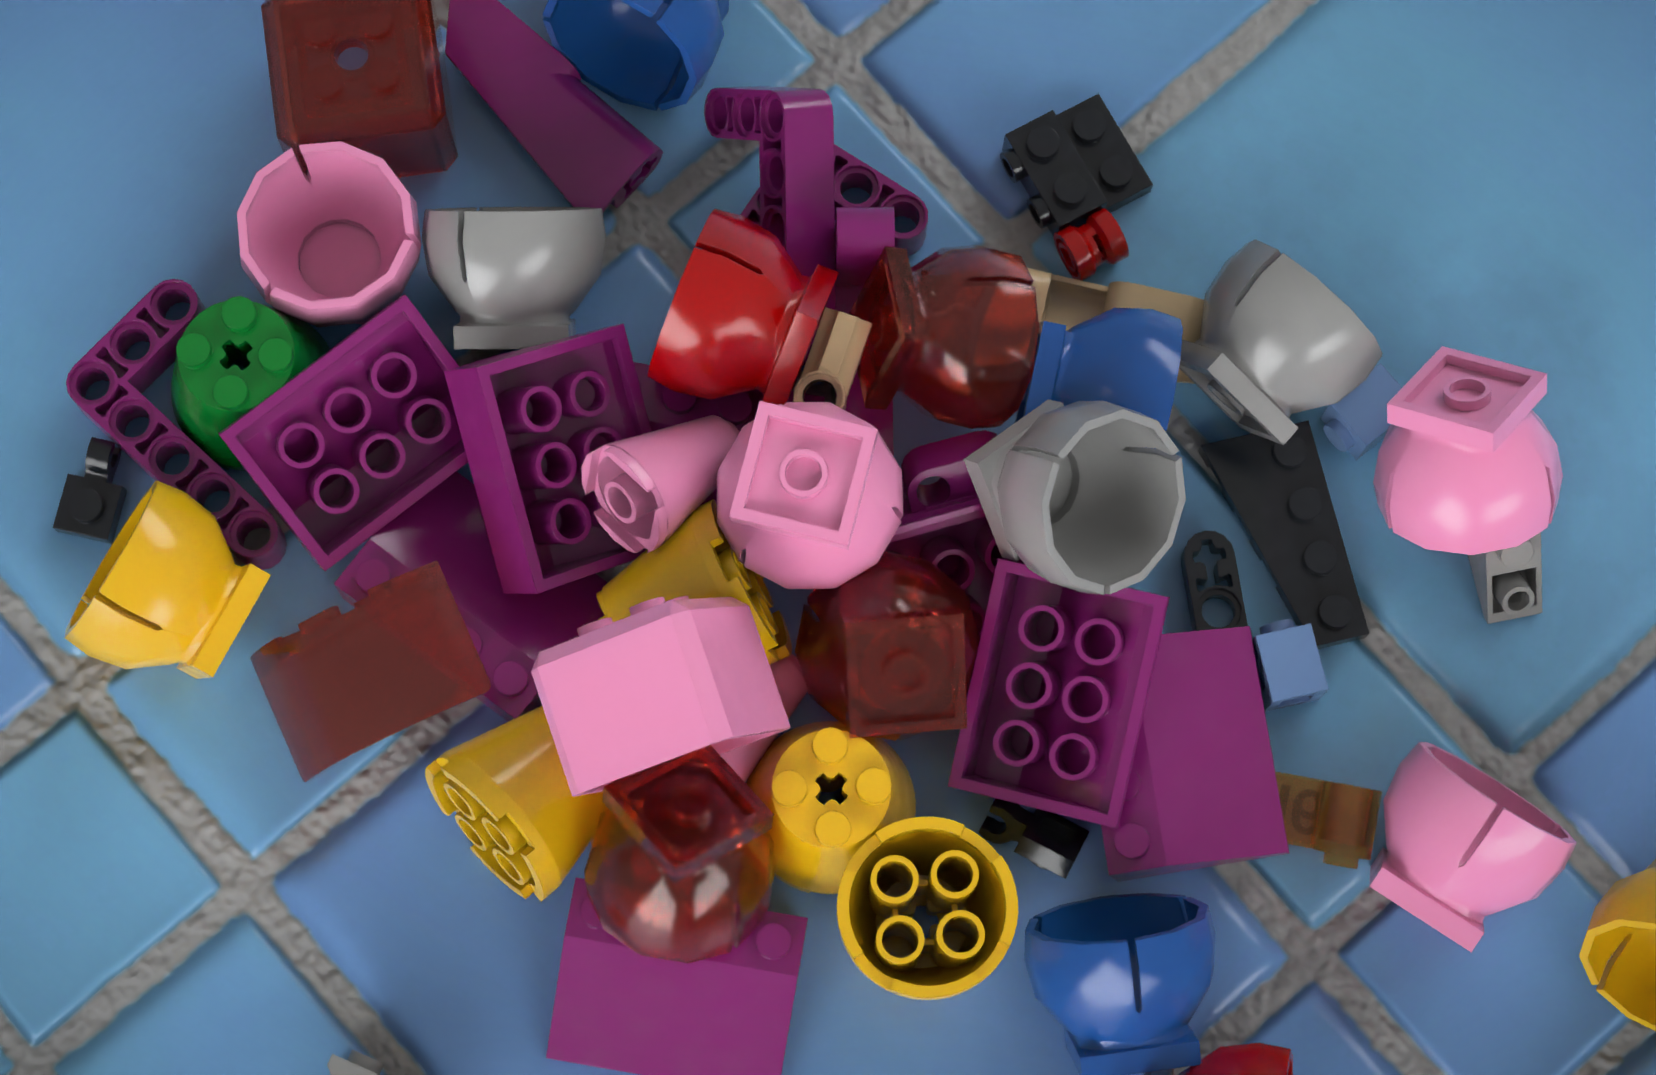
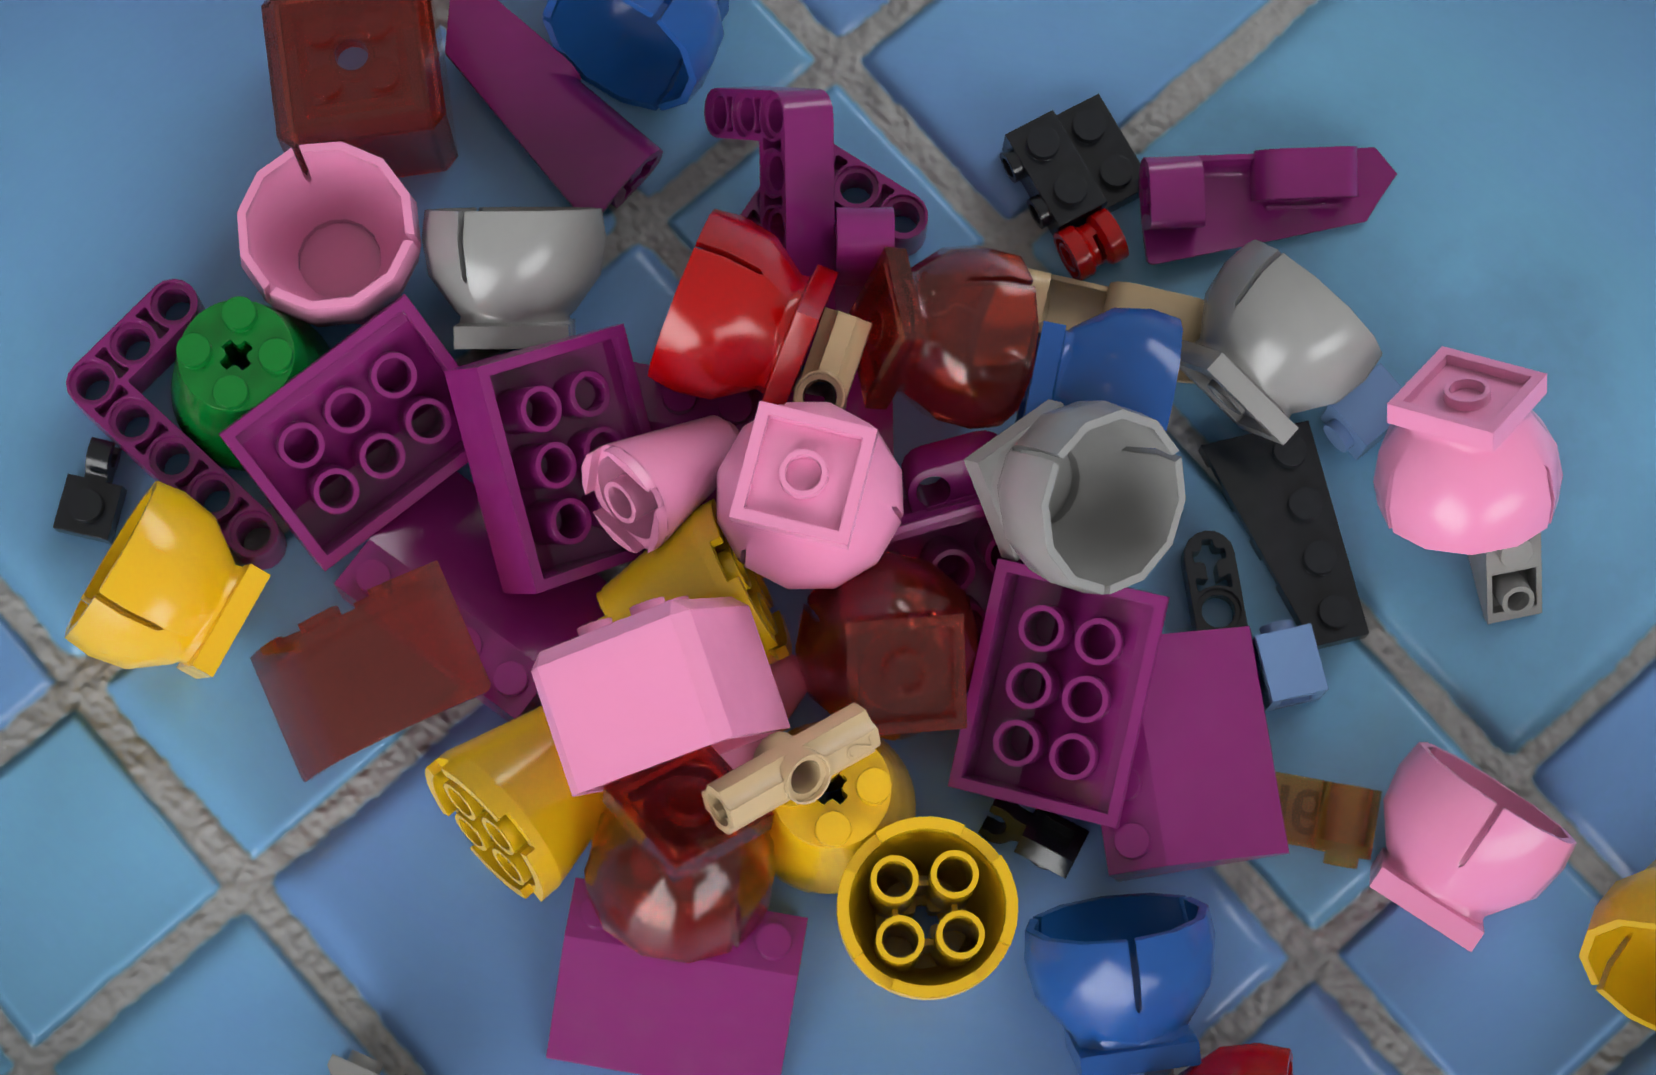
none -> tan piece [701,702,881,835]
none -> magenta panel [1139,146,1397,265]

